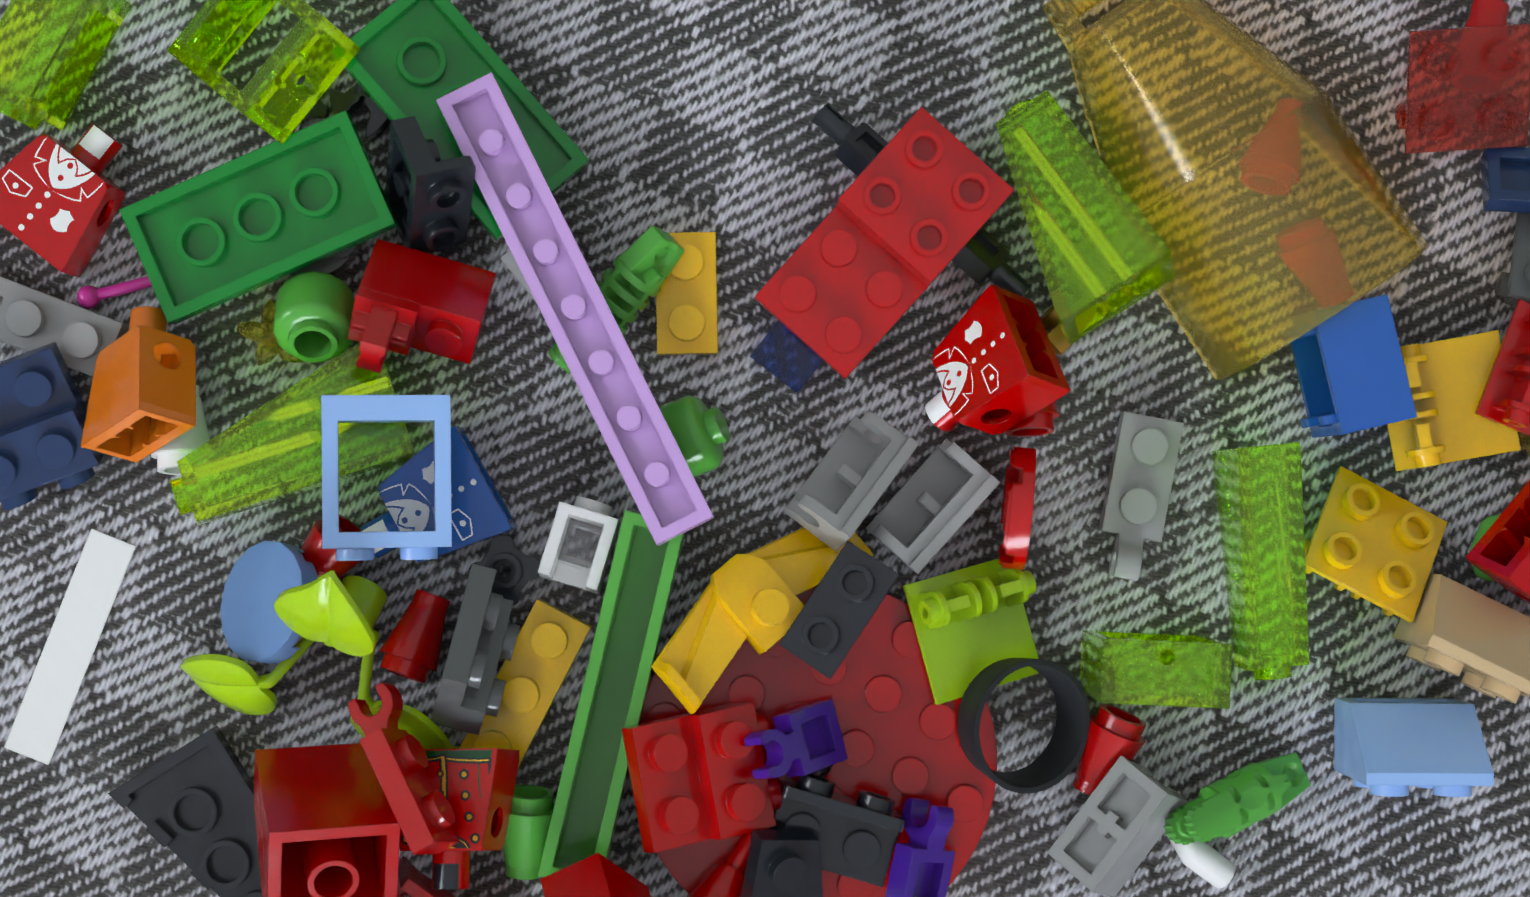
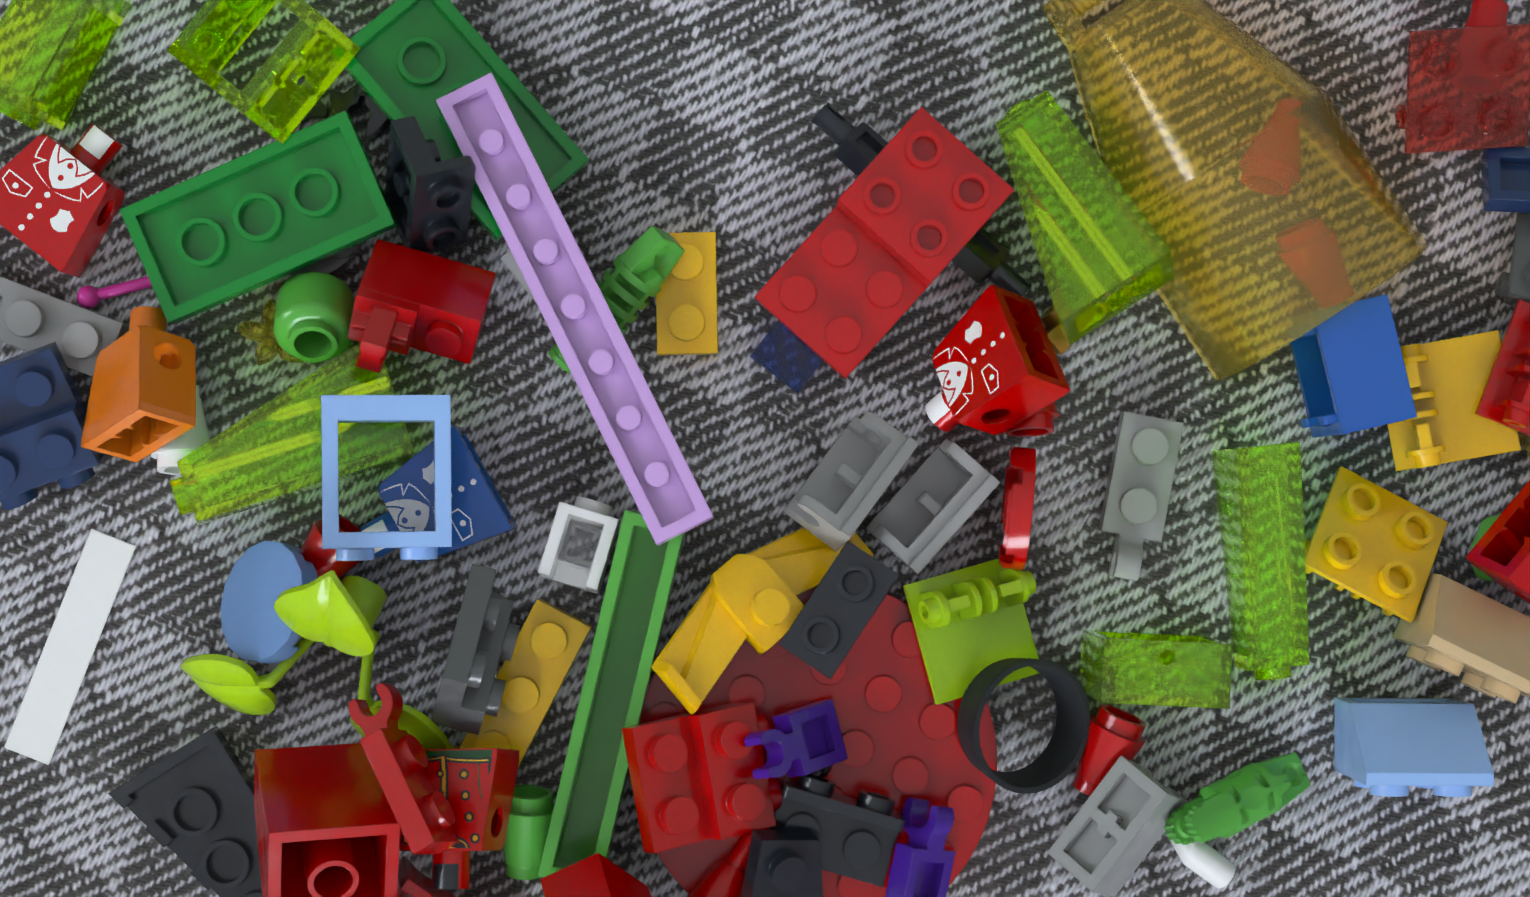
red cone [379,589,450,684] -> none
black plate [468,534,540,606] -> none
bright green head [659,395,730,478] -> none

